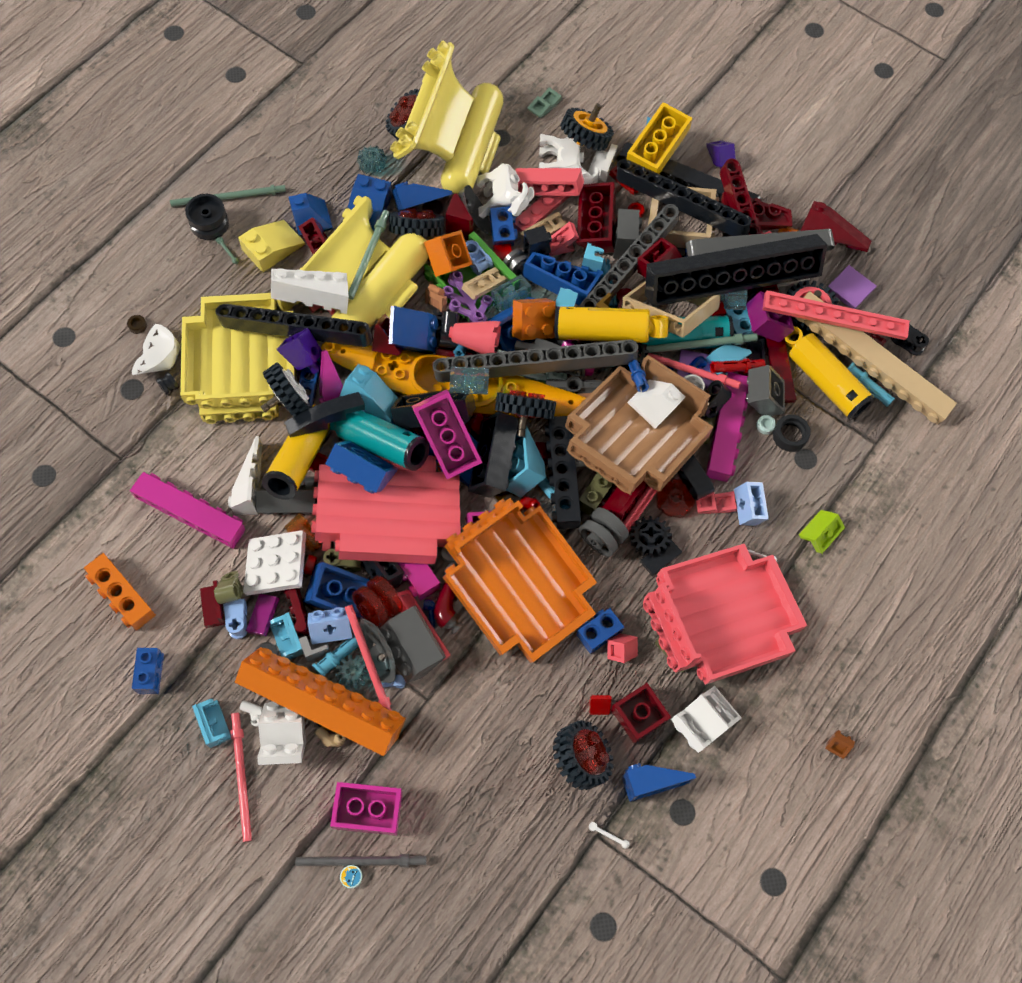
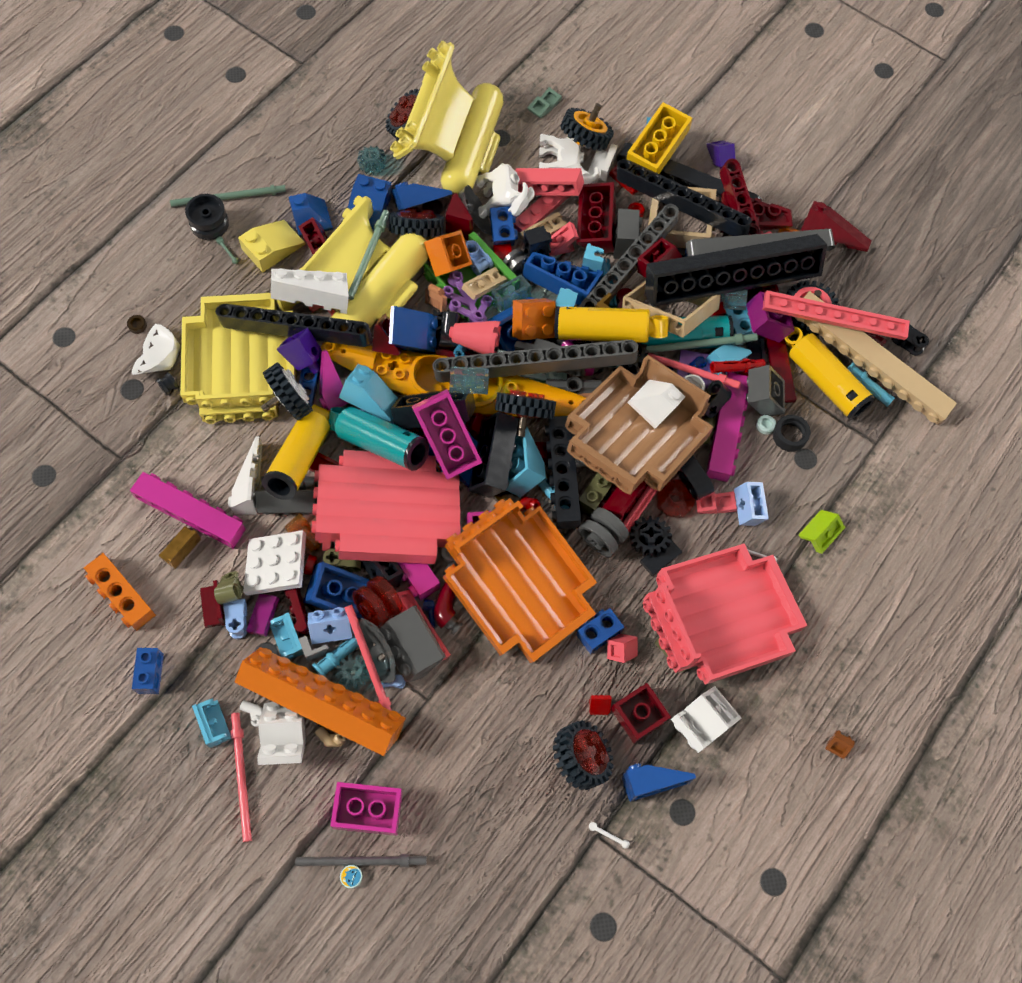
black slope [284,392,365,437] -> none
blue slope [325,440,398,494] -> none
blue axle [629,360,649,392] -> none
medium lavender tile [828,265,876,309] -> none
none -> pearl gold panel [159,526,201,569]

